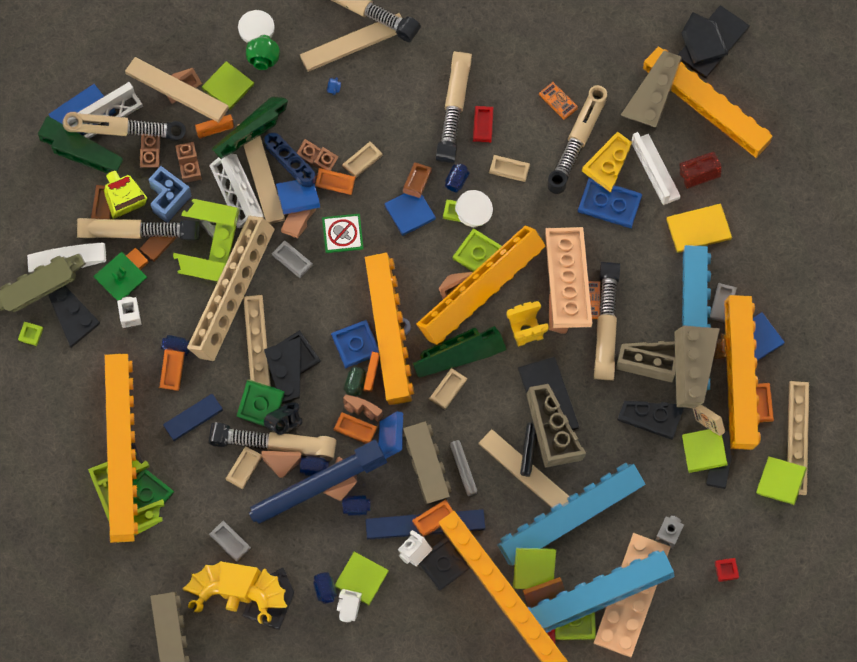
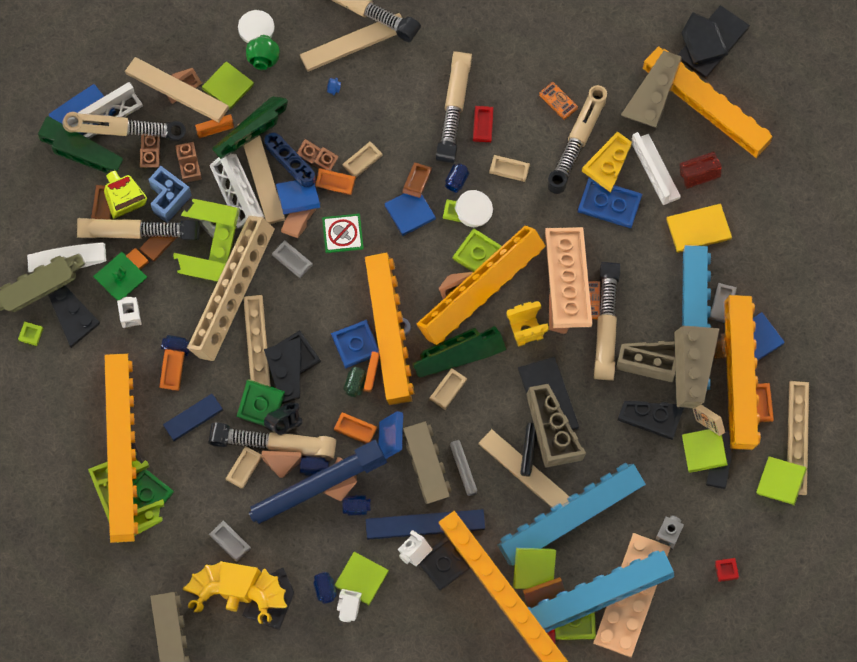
nougat slope [343,395,383,421] -> none
orange tile [412,499,453,537] -> none

